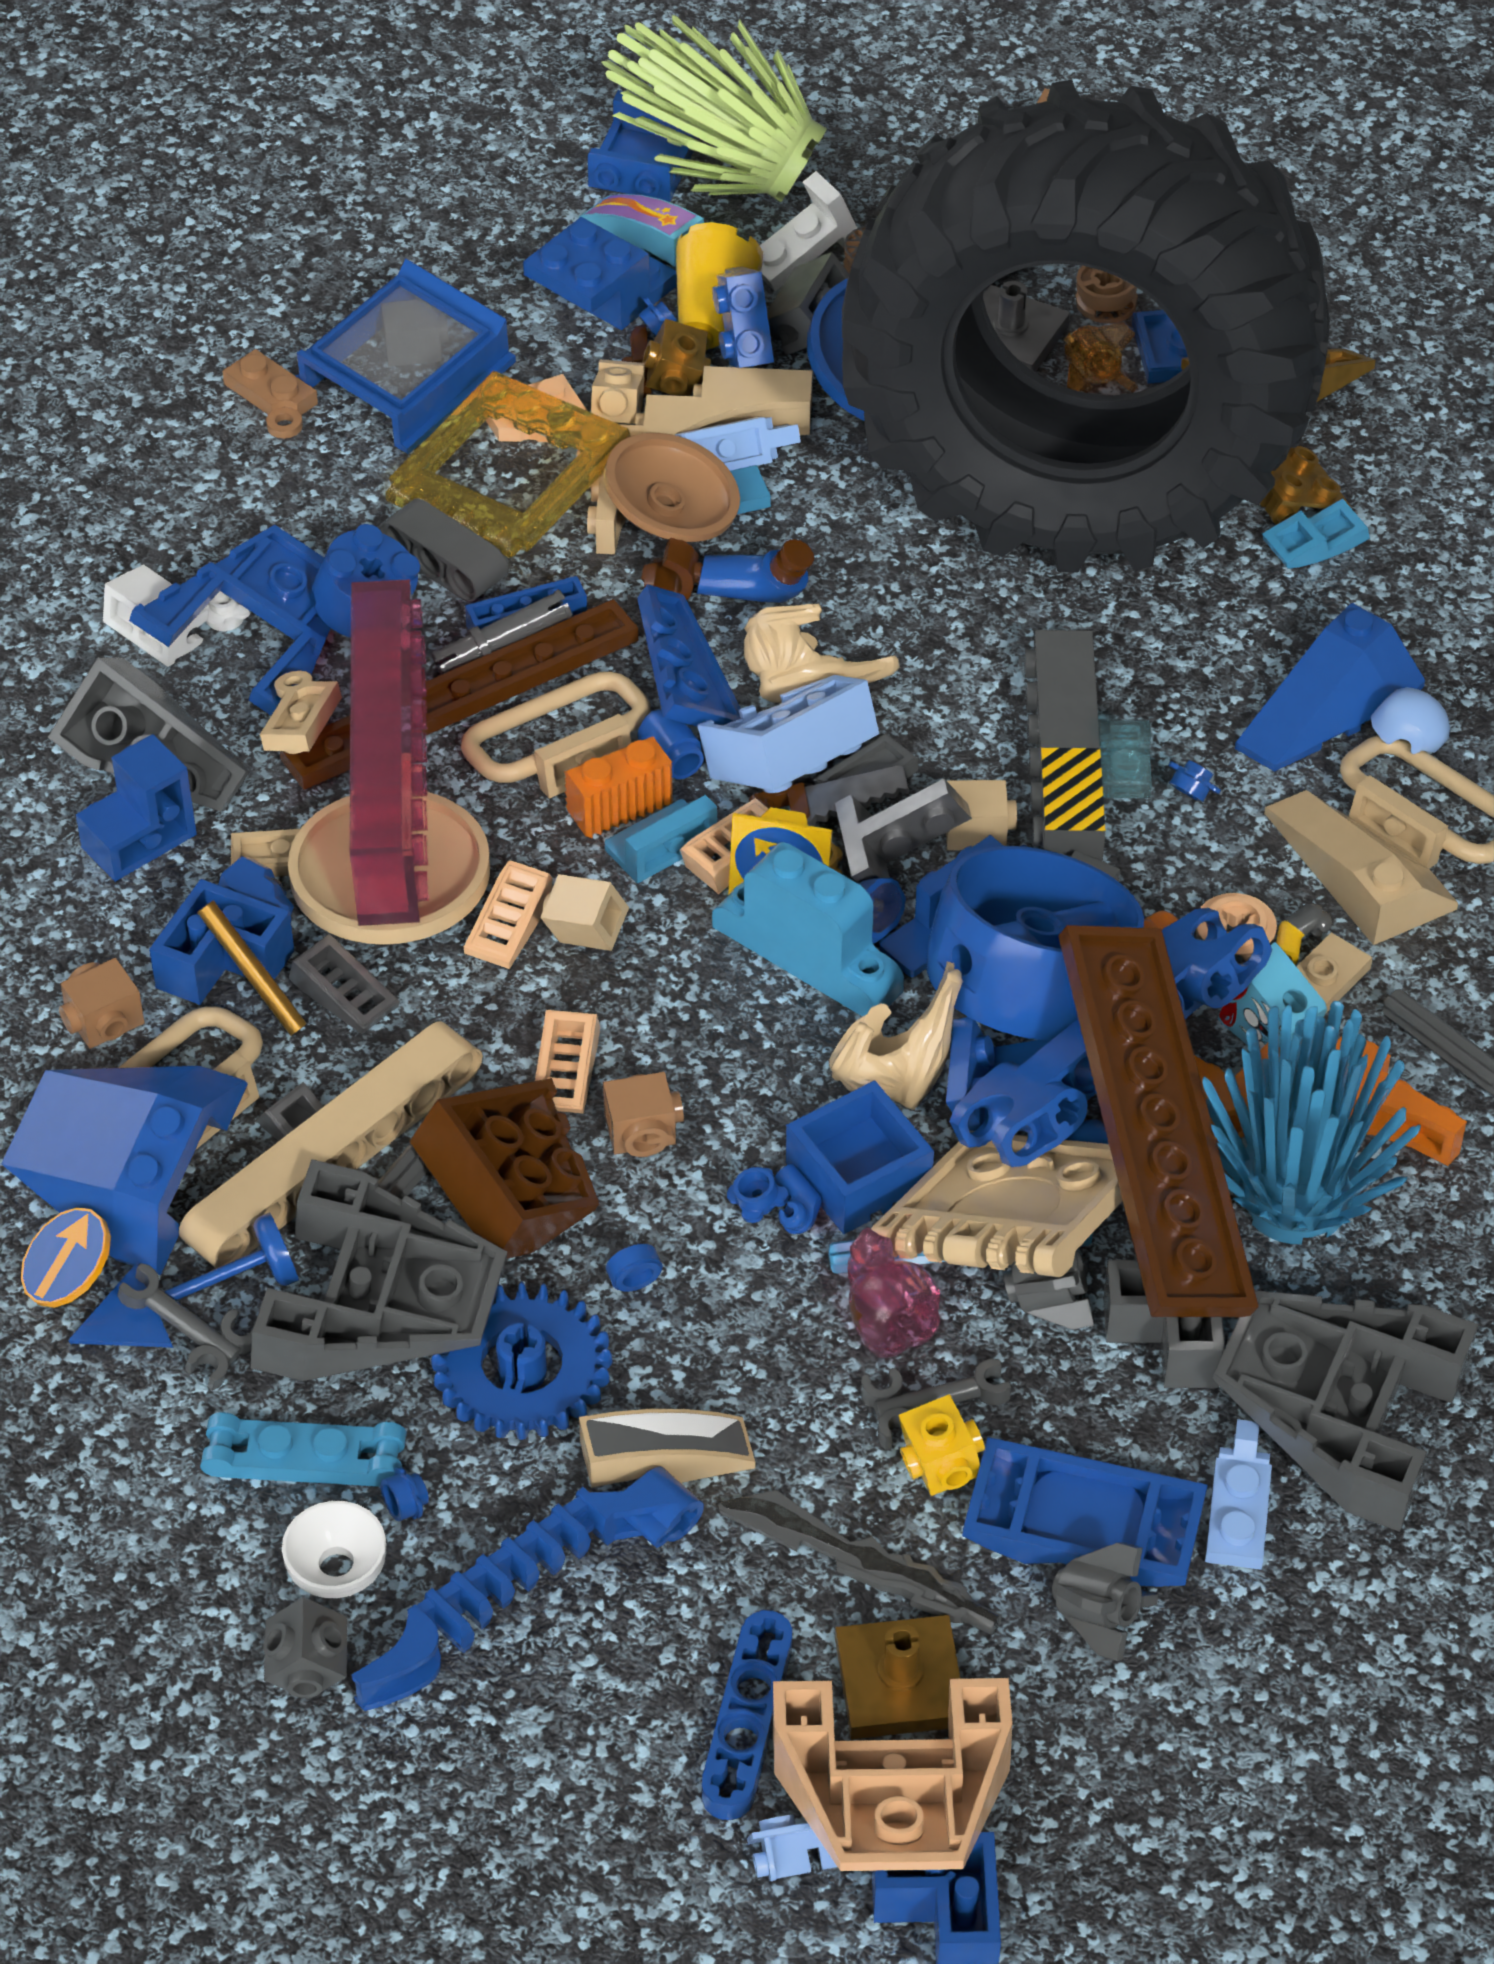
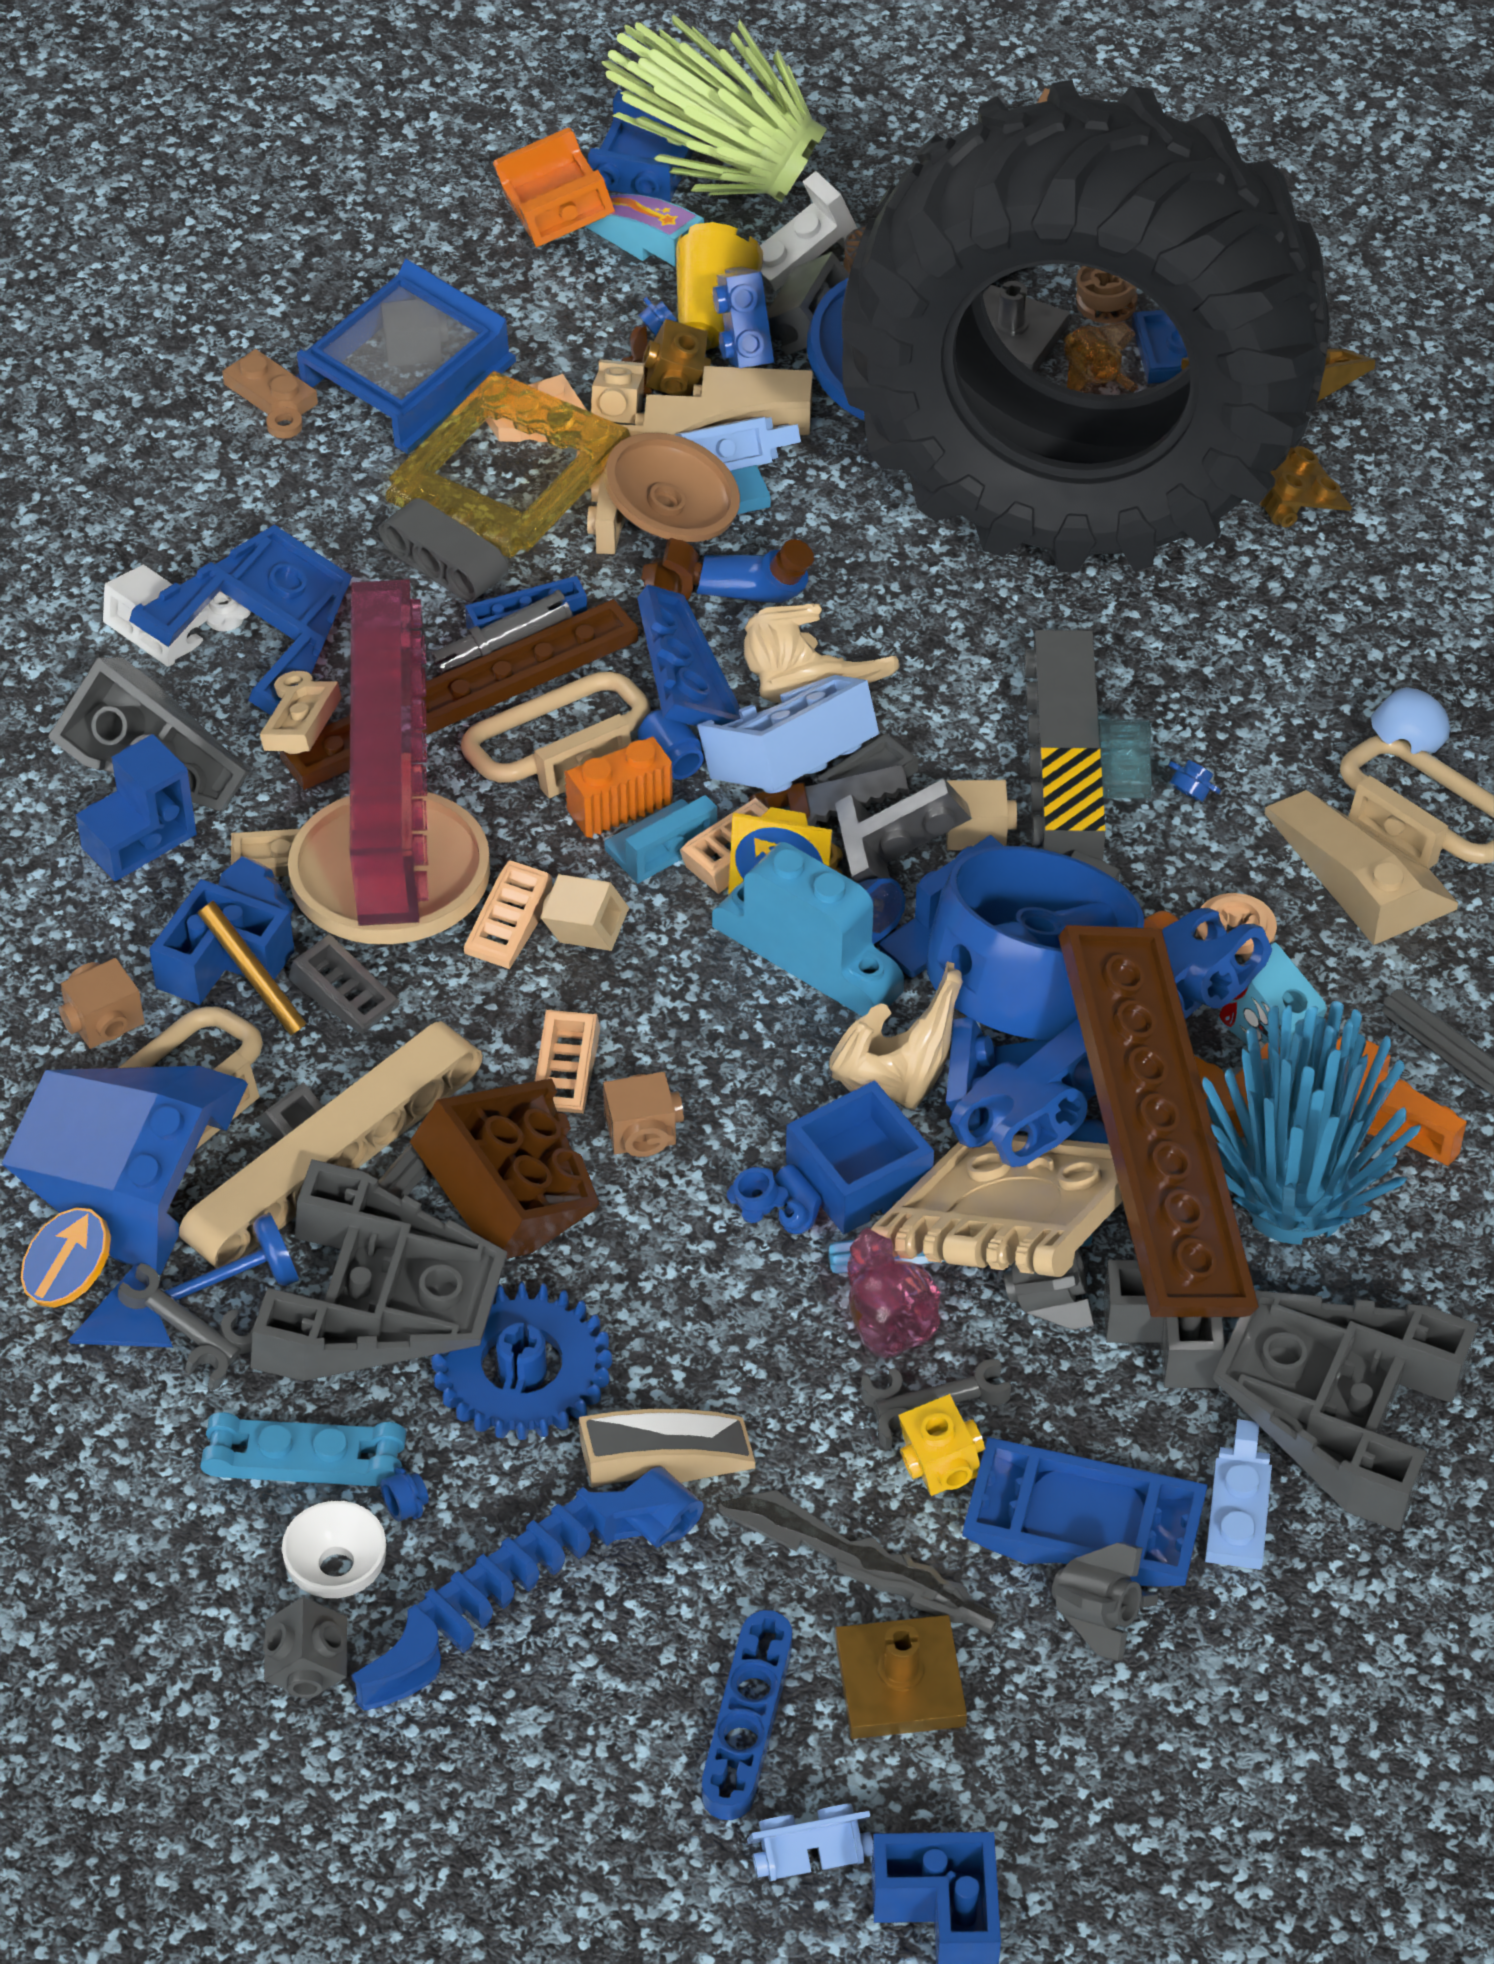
blue brick [312,524,420,639] -> none
blue bracket [523,217,677,330] -> none
blue tile [606,1244,663,1292] -> none
light nougat wedge [773,1678,1013,1871] -> none
blue wedge [1235,603,1425,772] -> none
dark azure slope [1262,498,1370,569] -> none
arm [1276,904,1332,965] -> none
tan plate [1296,932,1373,1014] -> none
none -> orange panel [493,127,615,248]

